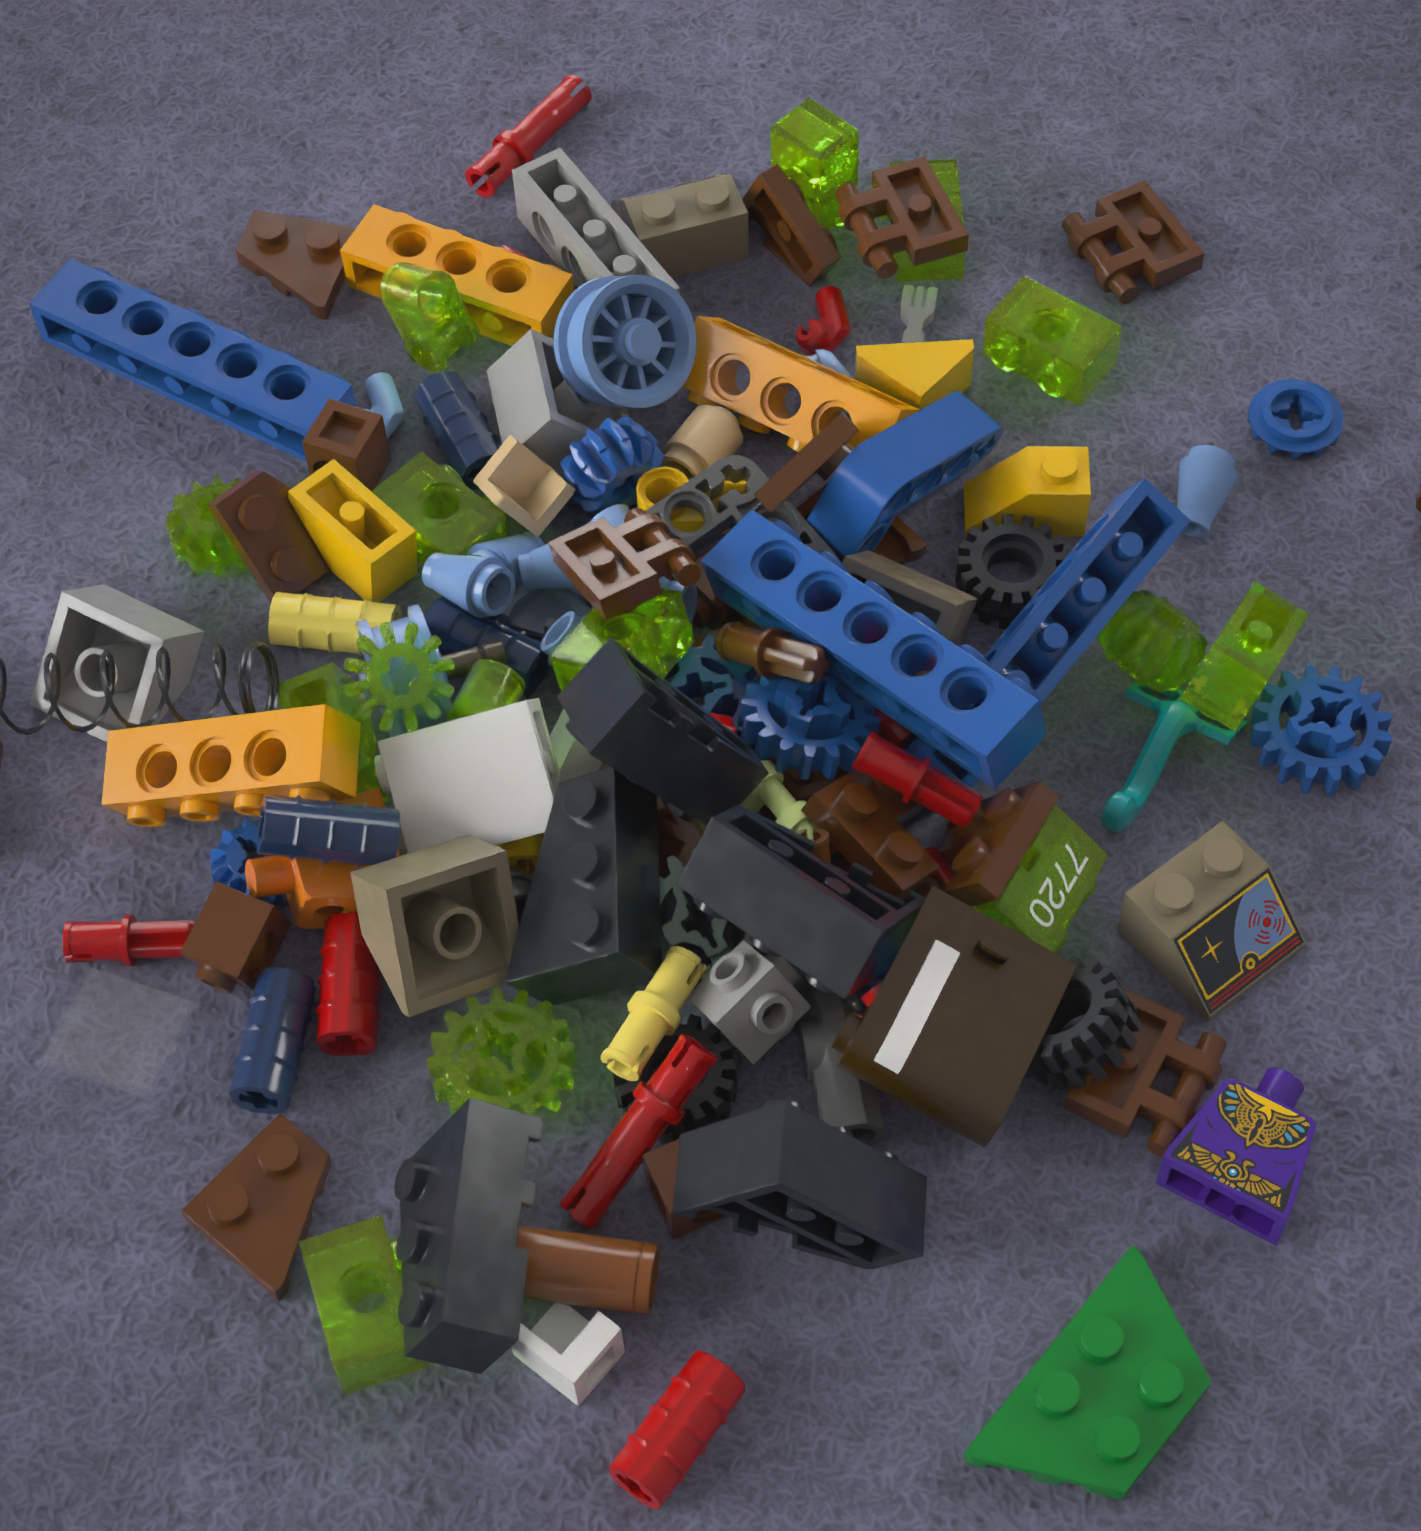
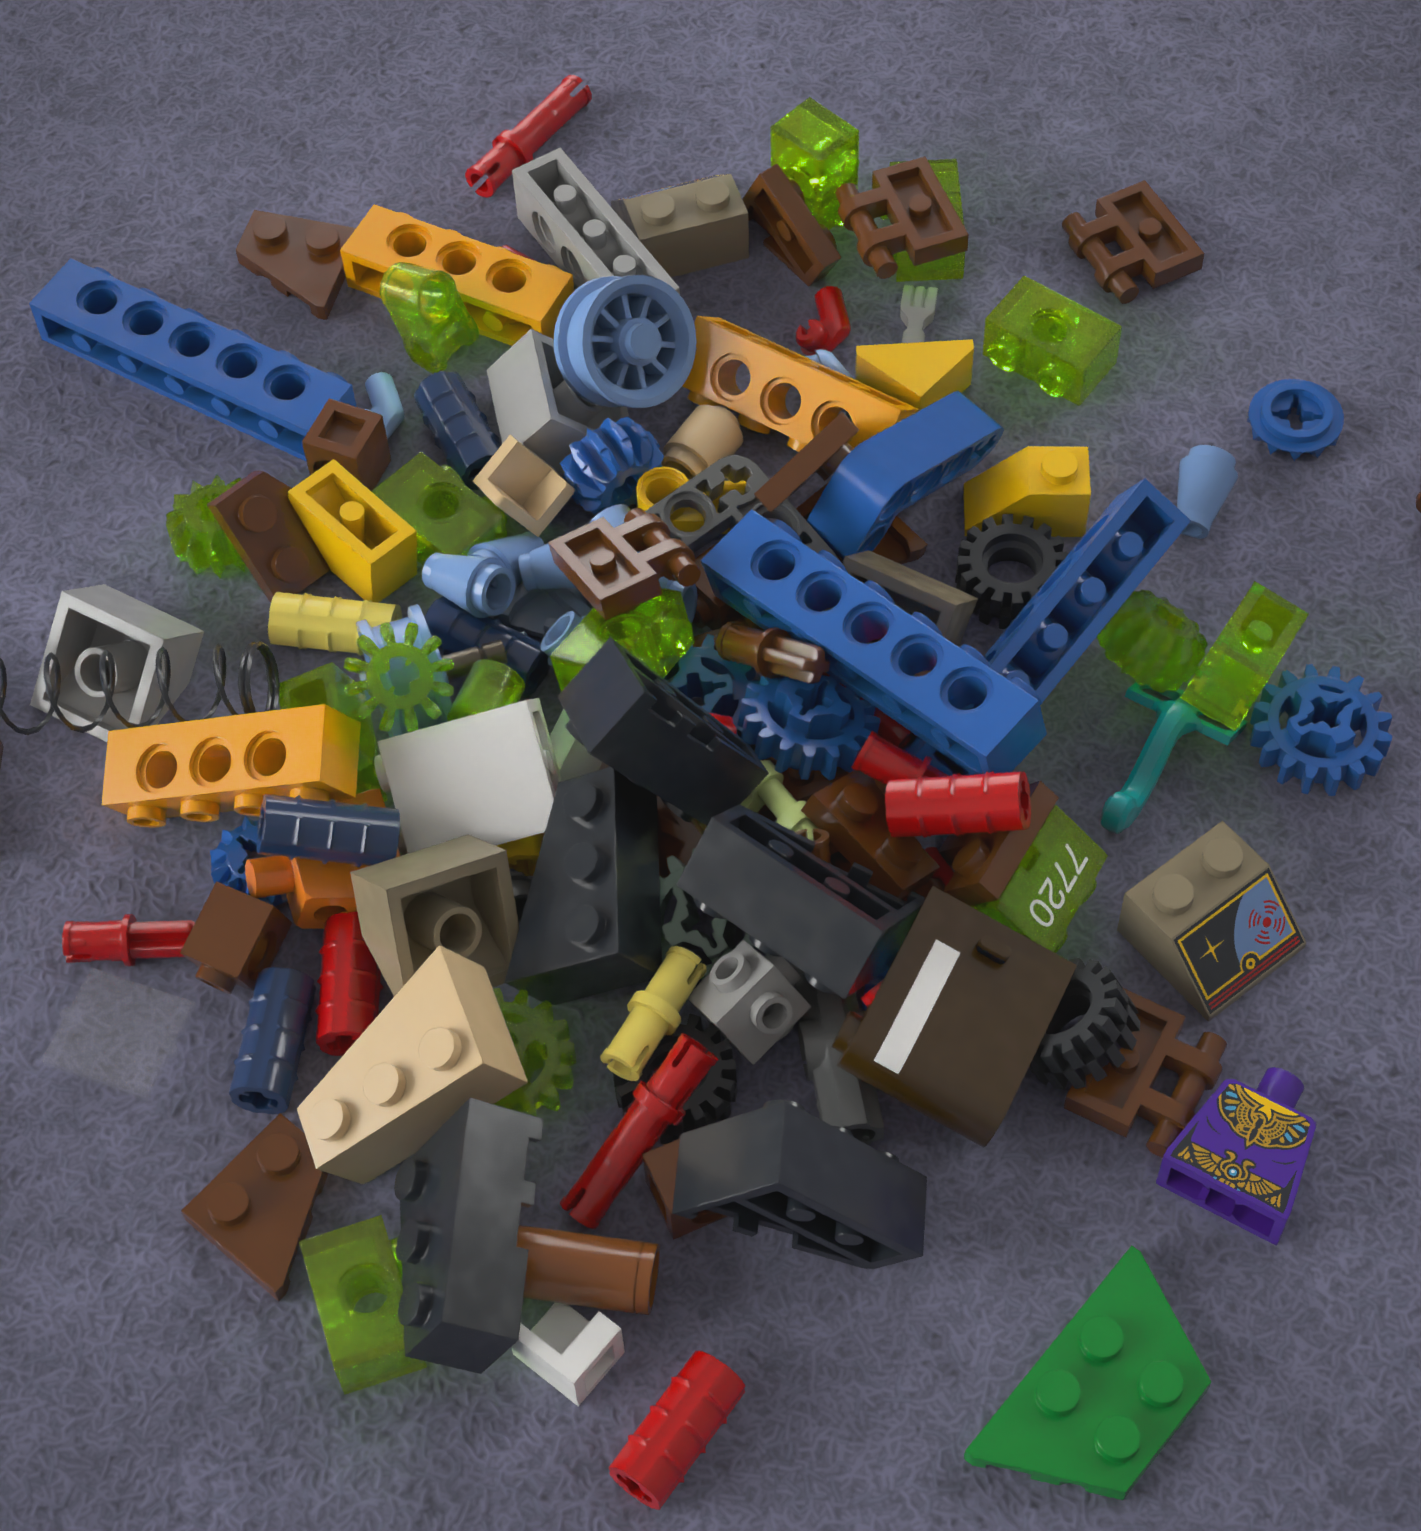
none -> tan wedge [297,945,528,1184]
none -> red axle [885,771,1031,838]

